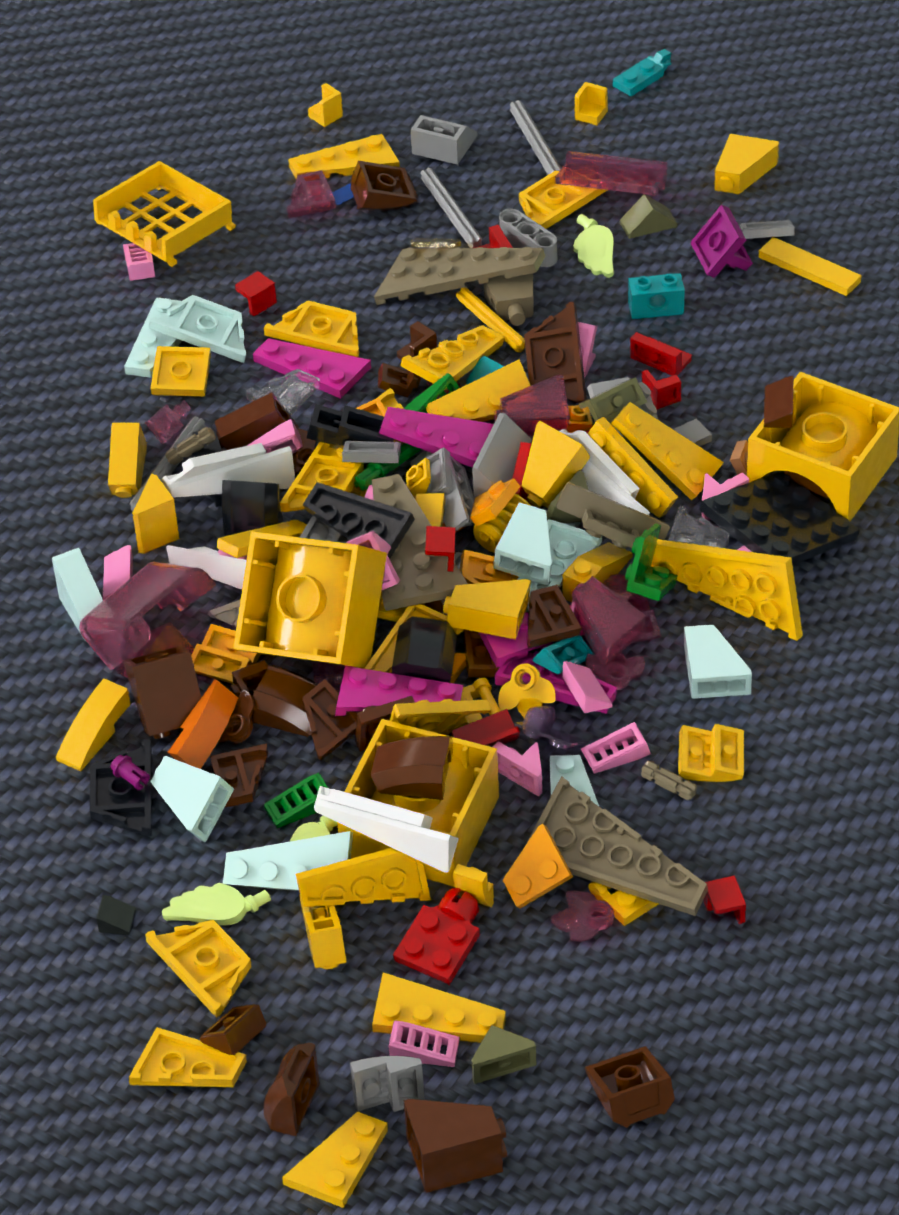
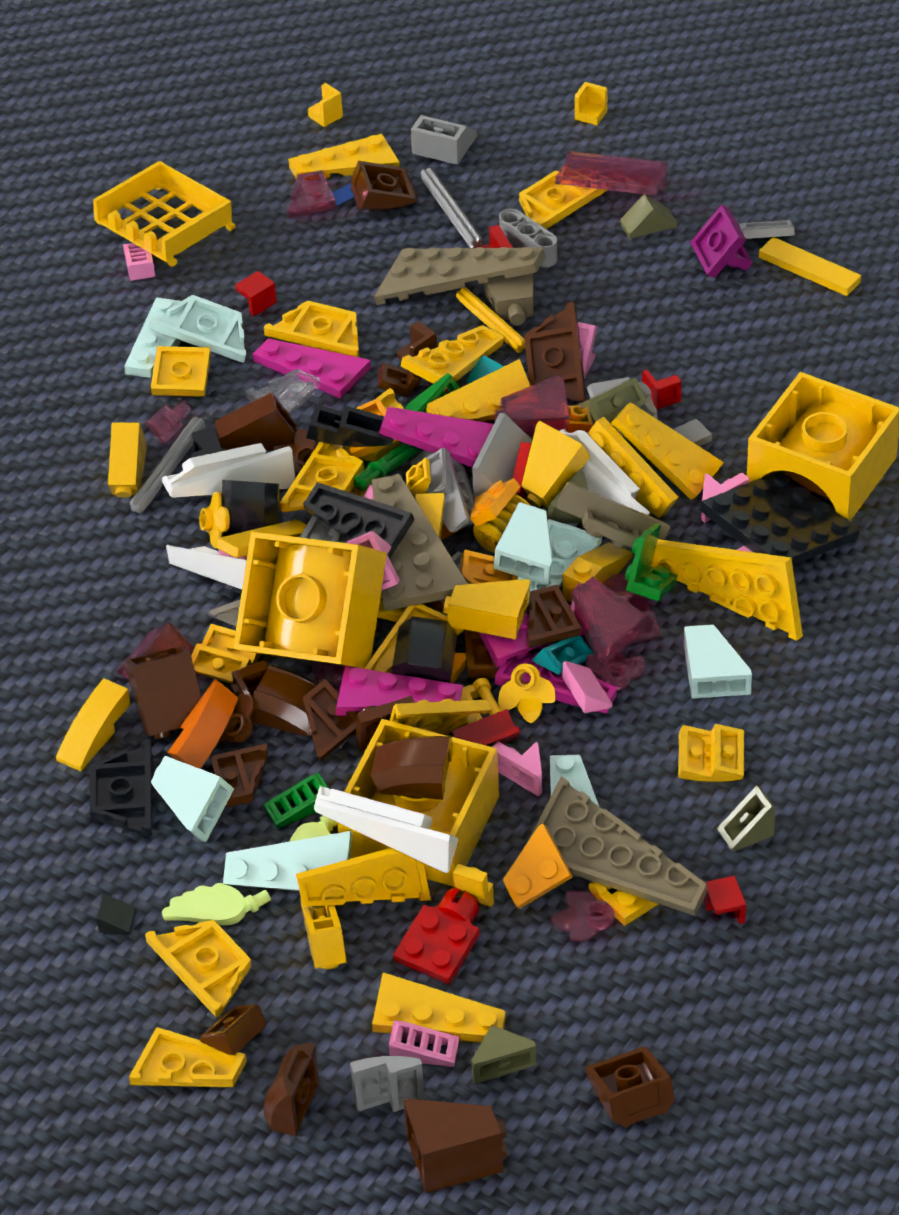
light aqua slope [52,548,112,641] -> none
clear pink windscreen [79,562,217,670] -> none
bright pink slope [103,545,133,601] -> none
magenta pin [111,755,150,790] -> none
yellow slope [132,474,180,554] -> none
dark tan axle [165,427,216,465] -> none
bright pink slope [247,419,303,454] -> none
yellow wing [282,1112,388,1208] -> none
light grey tile [342,441,401,463] -> none
clear yellow piece [411,238,461,248] -> none
red panel [425,526,456,572] -> none
light grey axle [510,100,563,175] -> none
clear purple hinge [514,705,586,749] -> none
yellowish green animal [573,214,614,278] -> none
bright pink slope [581,722,651,774] -> none
teal hinge [613,49,672,96] -> none
teal brick [628,273,685,319] -> none
red panel [630,332,692,376] -> none
dark tan axle [641,761,697,801] -> none
clear wing [668,506,729,549] -> none
yellow slope [714,134,779,194] -> none
medium nougat plate [730,440,748,476] -> none
reddish brown slope [764,376,794,428] -> none
none -> yellow plate [199,492,230,549]
none -> olive slope [717,785,776,851]

